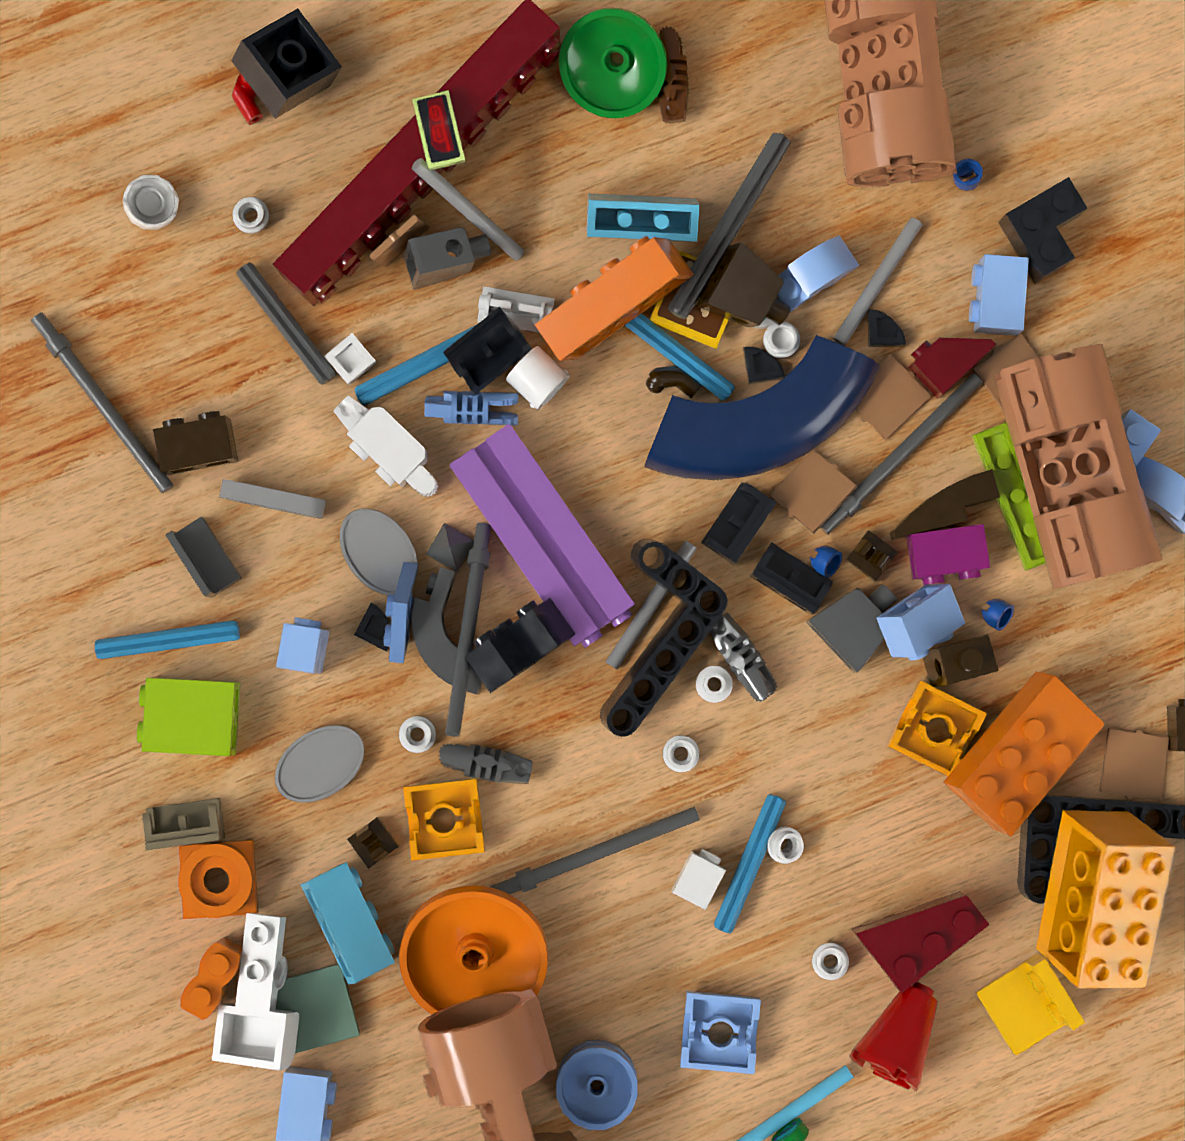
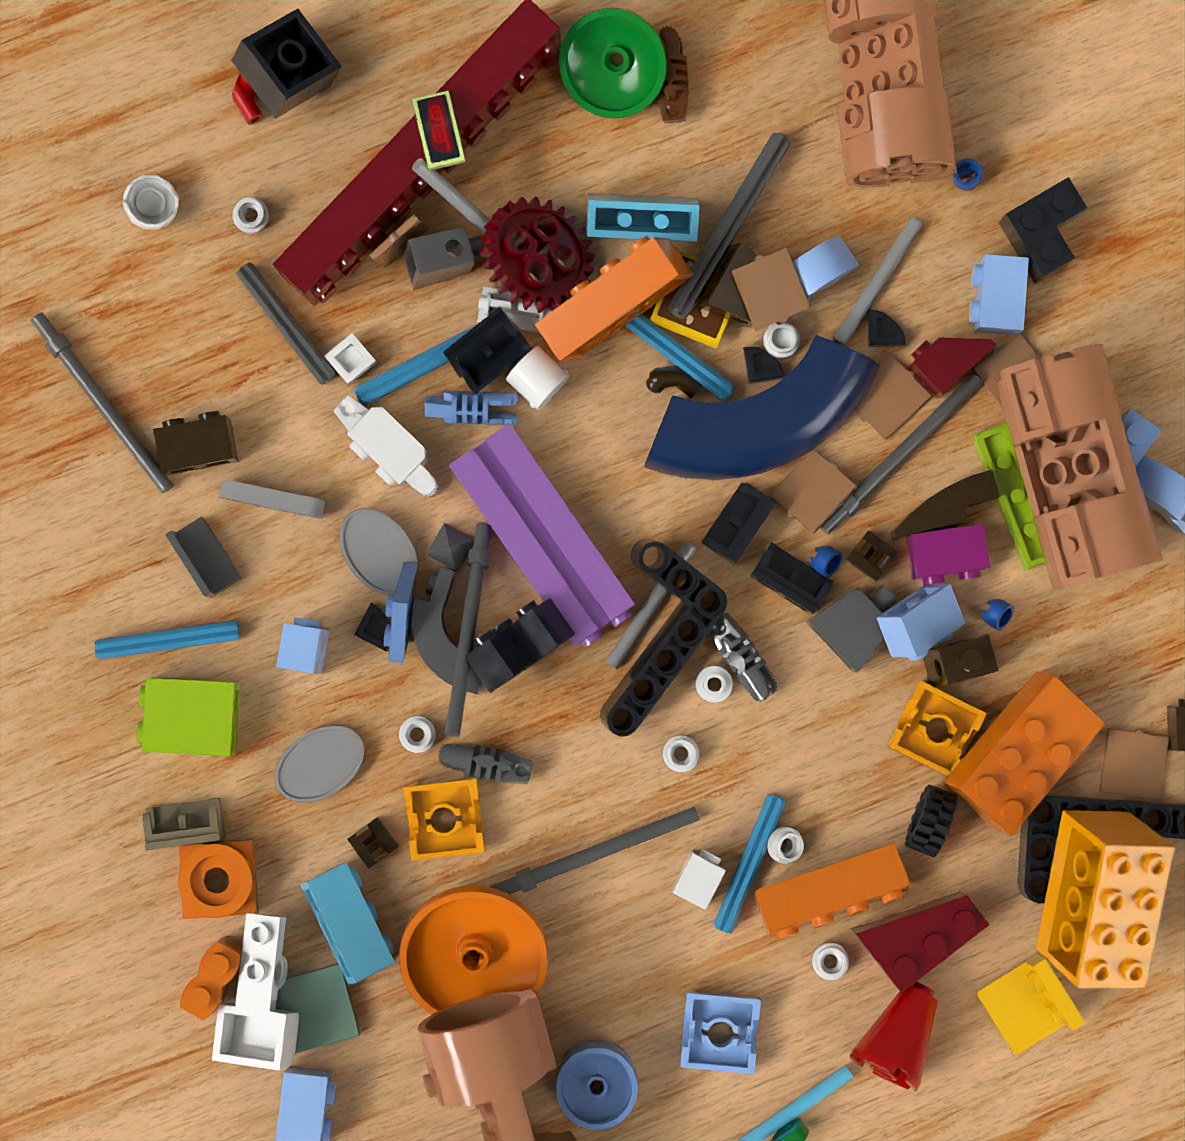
none -> dark red gear [479,196,595,313]
none -> medium nougat piece [731,247,810,331]
none -> orange brick [754,843,910,941]
none -> black tyre [905,784,958,857]

